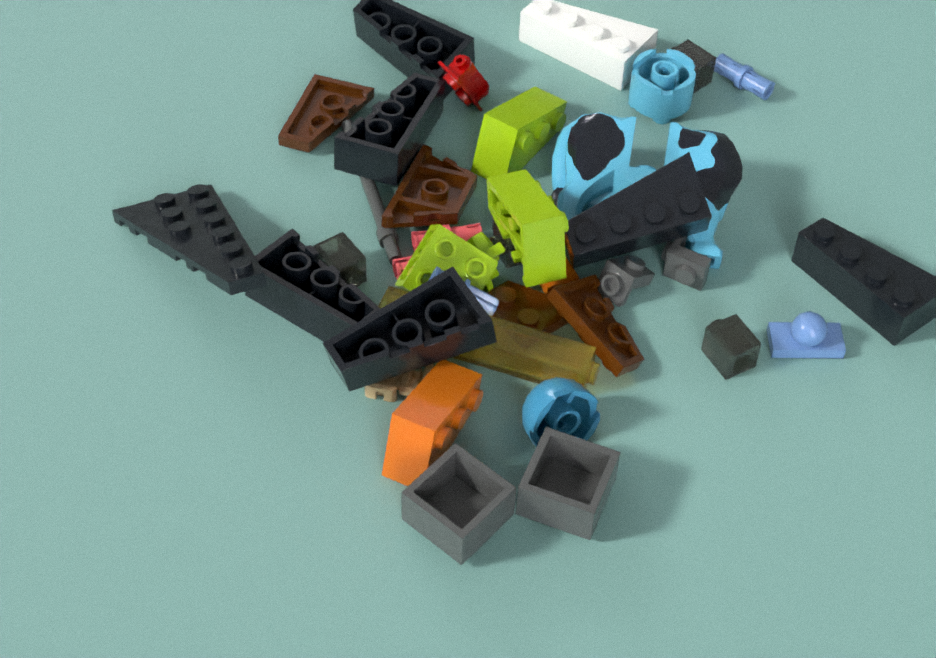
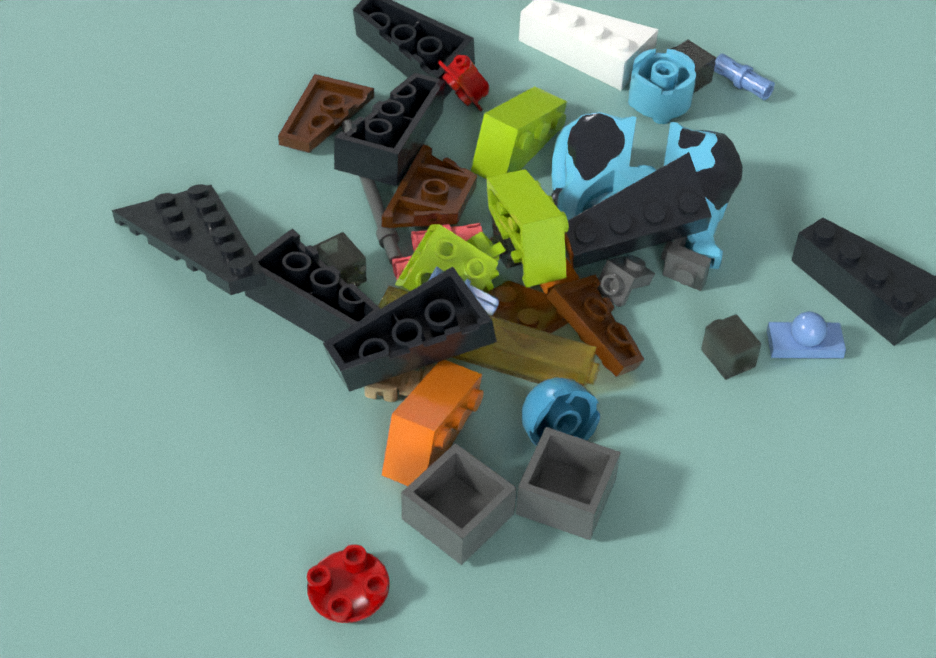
none -> red dish [307,544,390,623]

